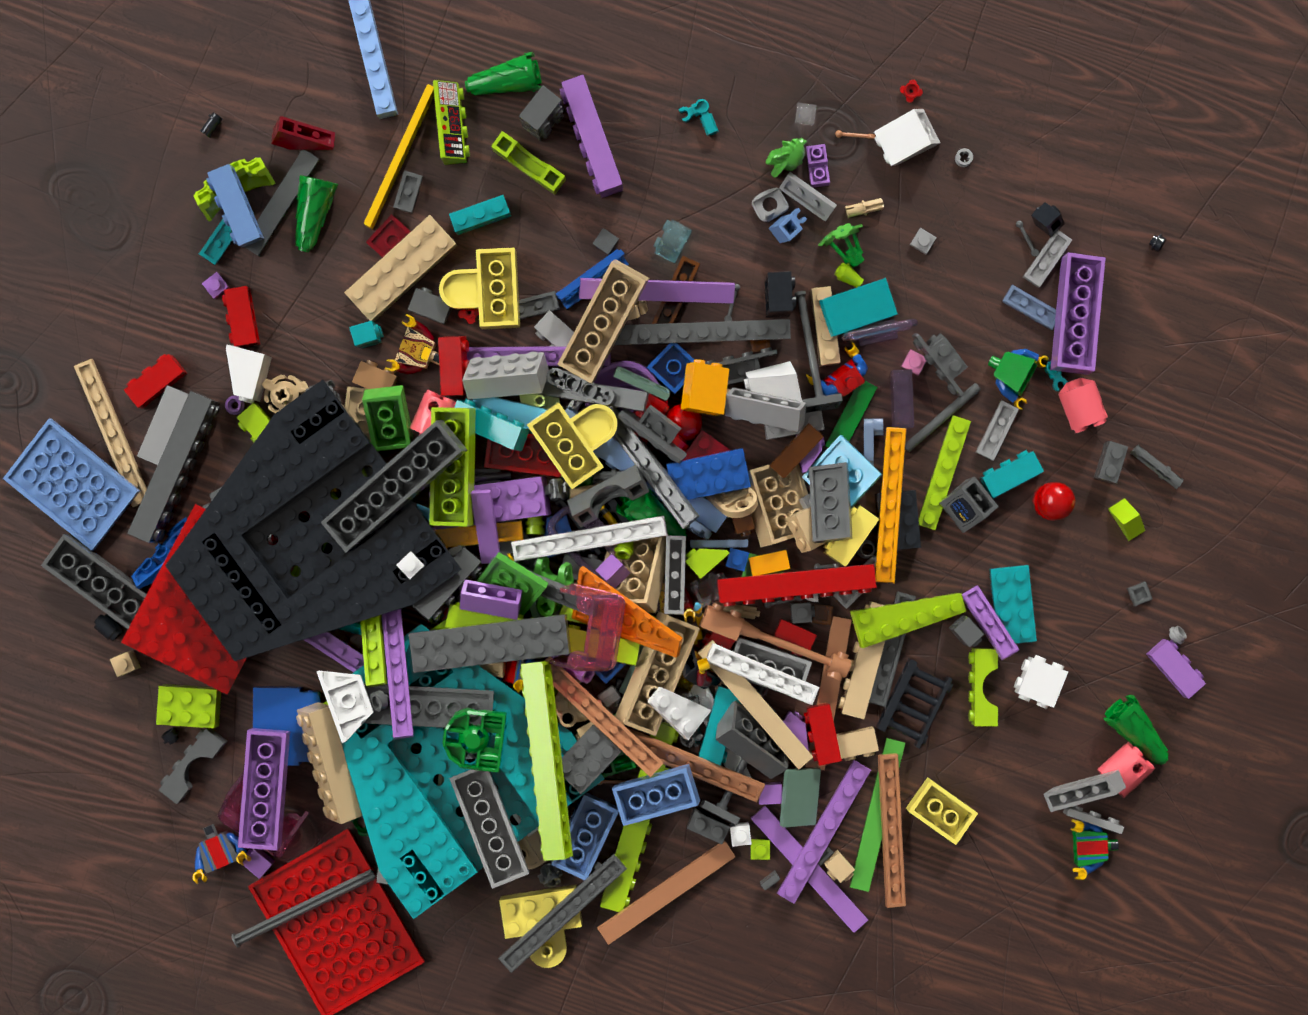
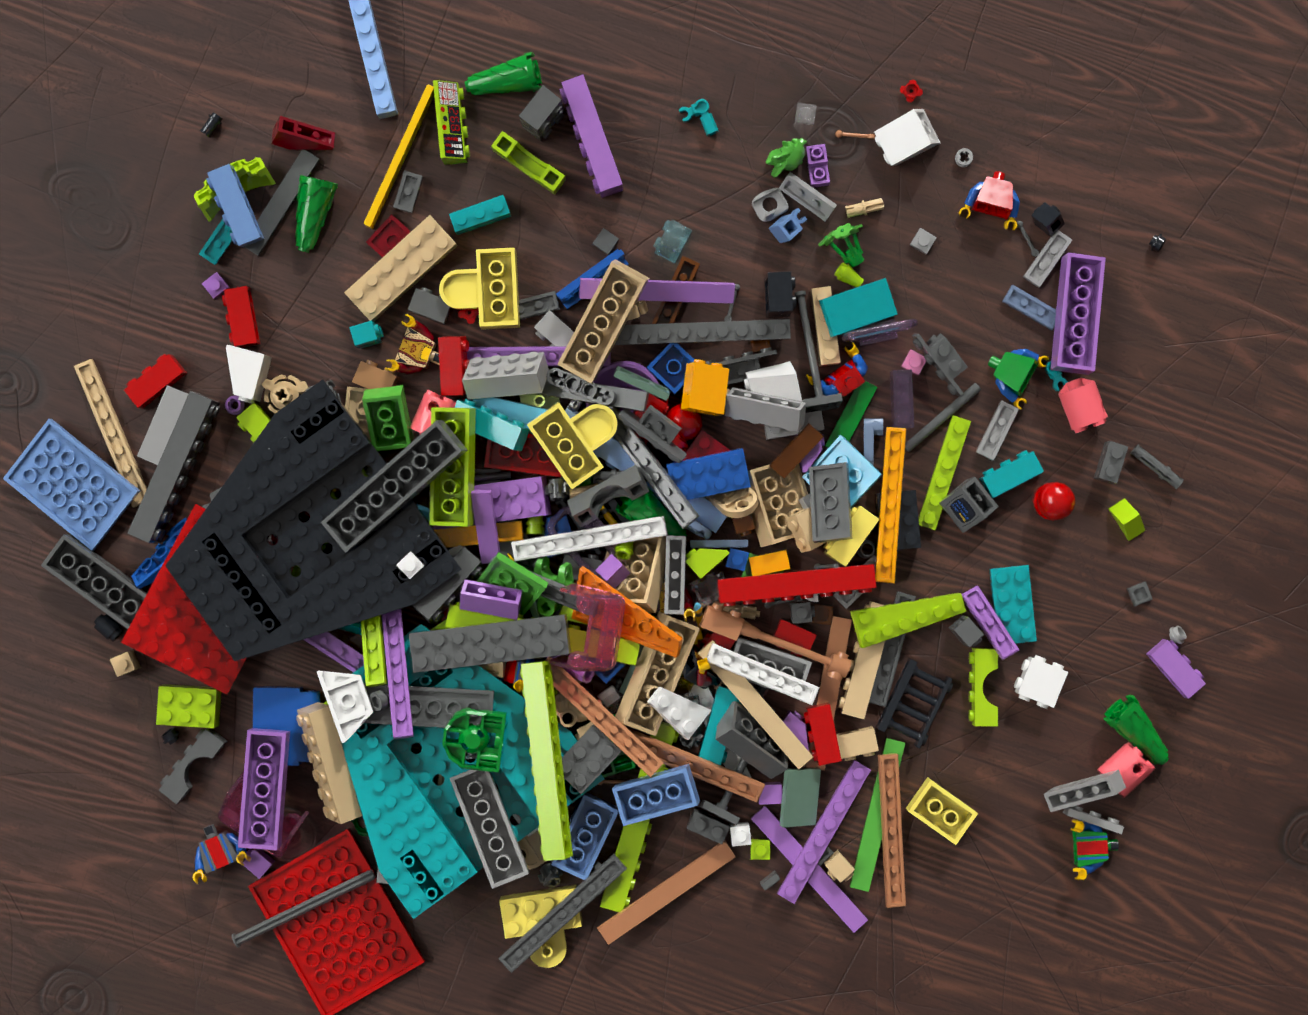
none -> torso [959,171,1020,230]

